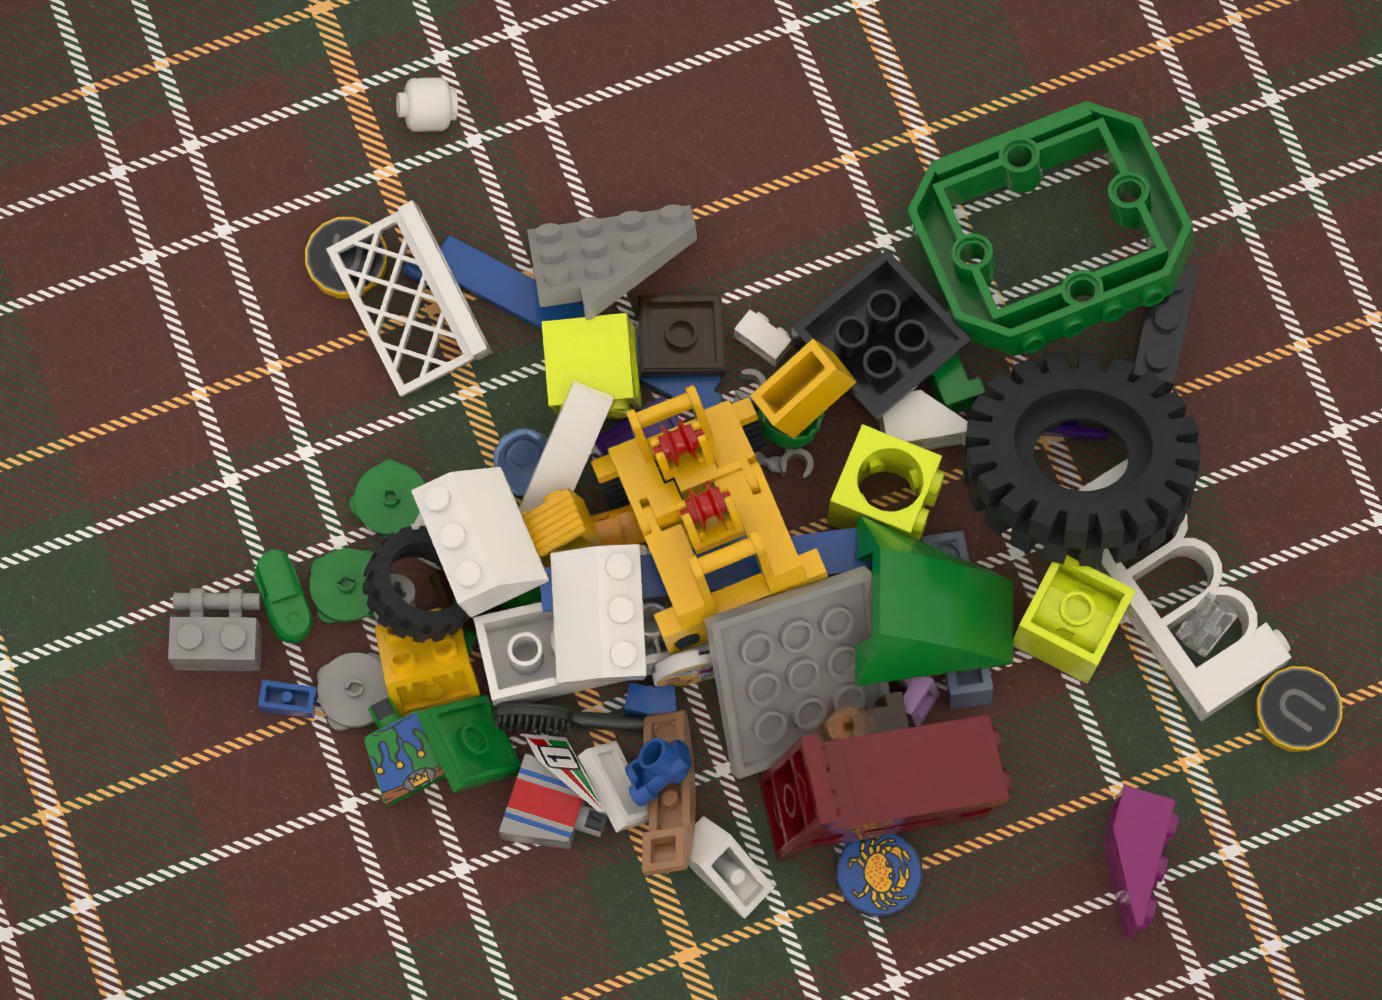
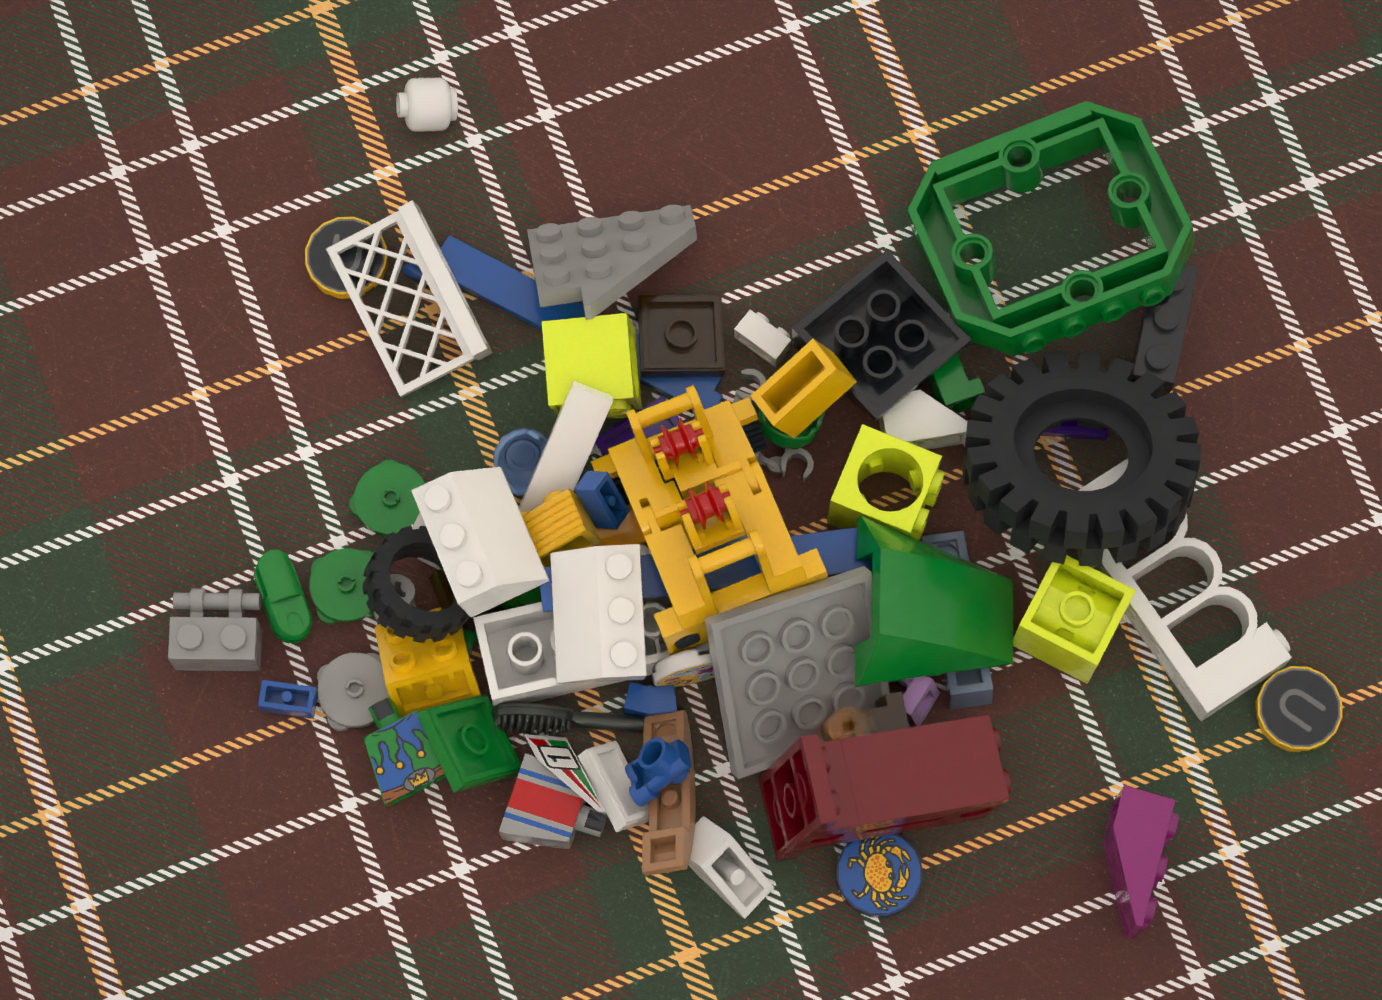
clear piece [1175,592,1238,657] -> none
none -> blue piece [574,471,630,529]

